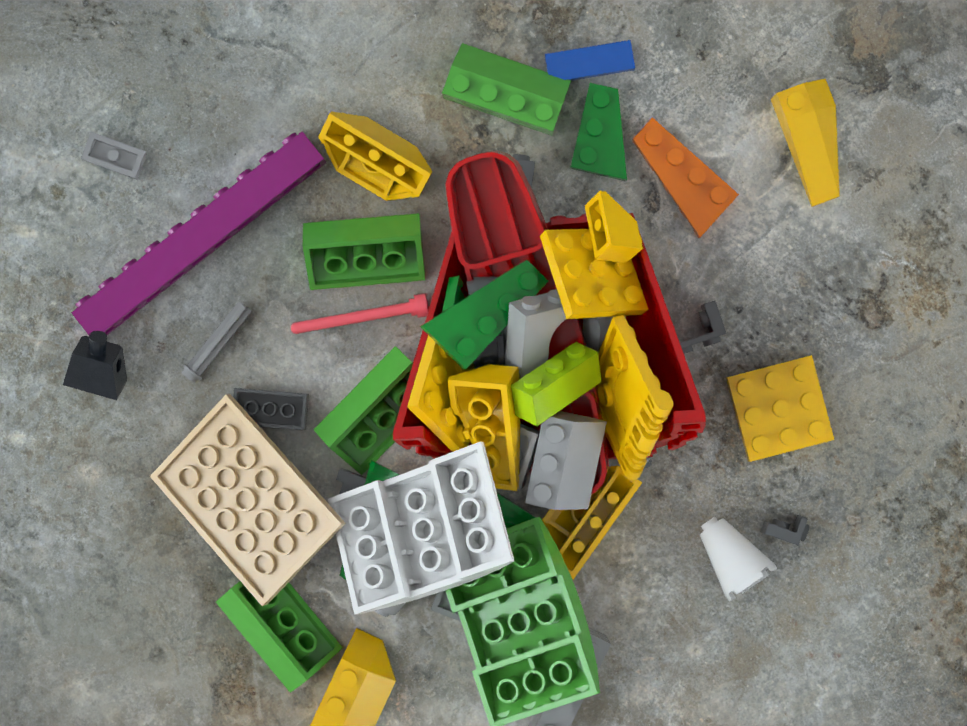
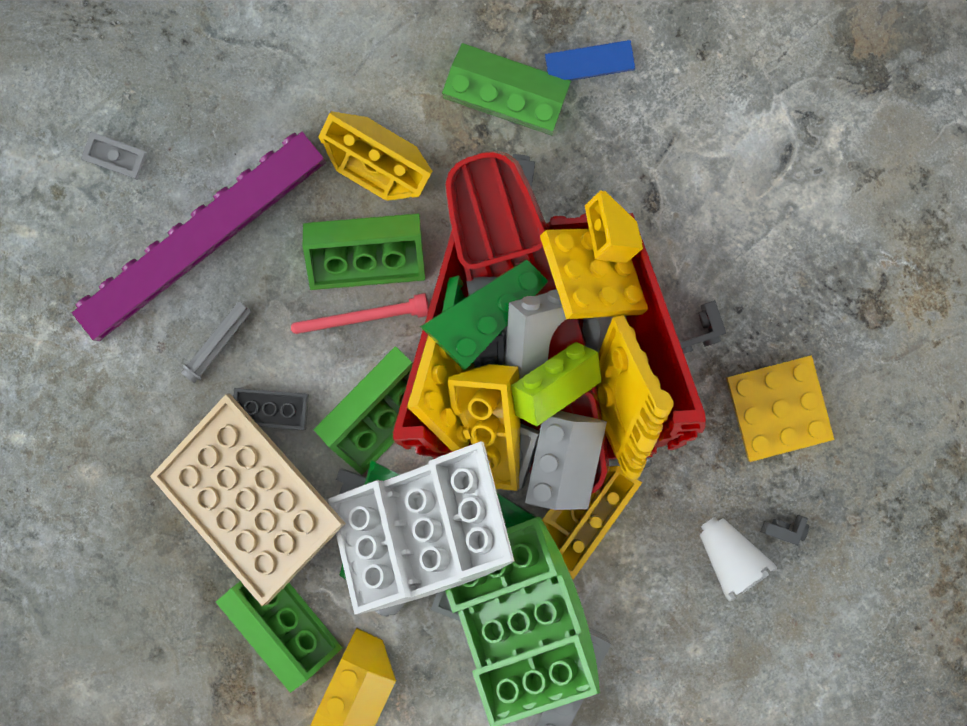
black torso [63,331,127,400] -> none
green wing [570,83,627,181] -> none
orange wing [632,117,739,238] -> none
yellow wedge [771,79,840,207] -> none

